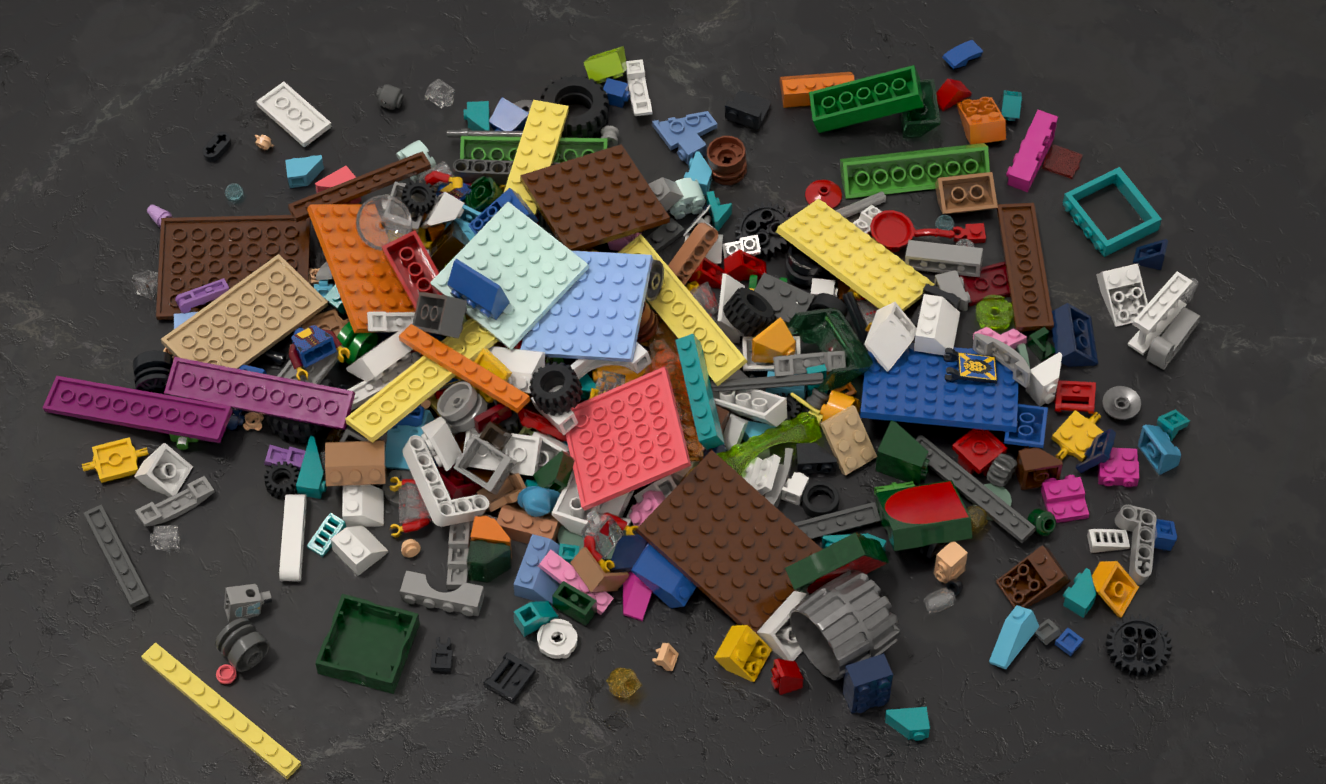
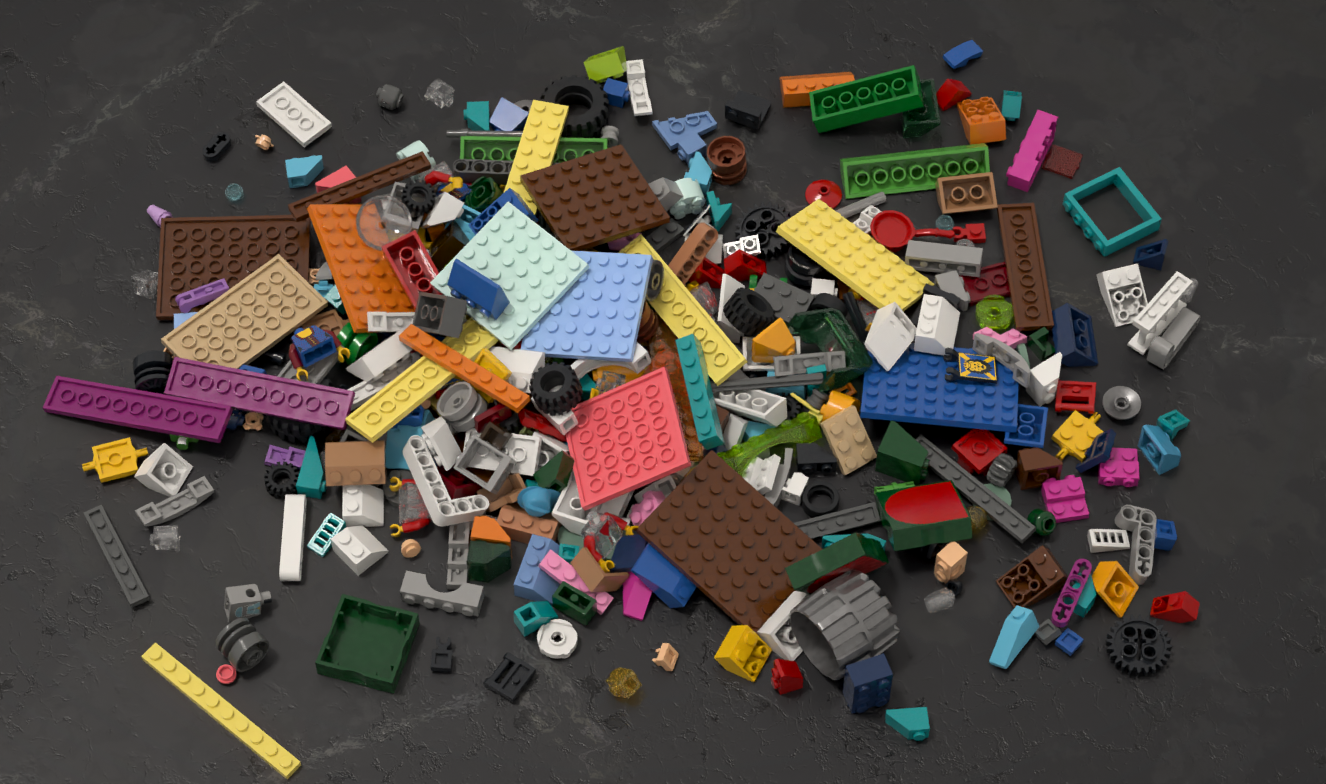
none -> magenta beam [1051,559,1092,627]
none -> red slope [1150,591,1200,623]

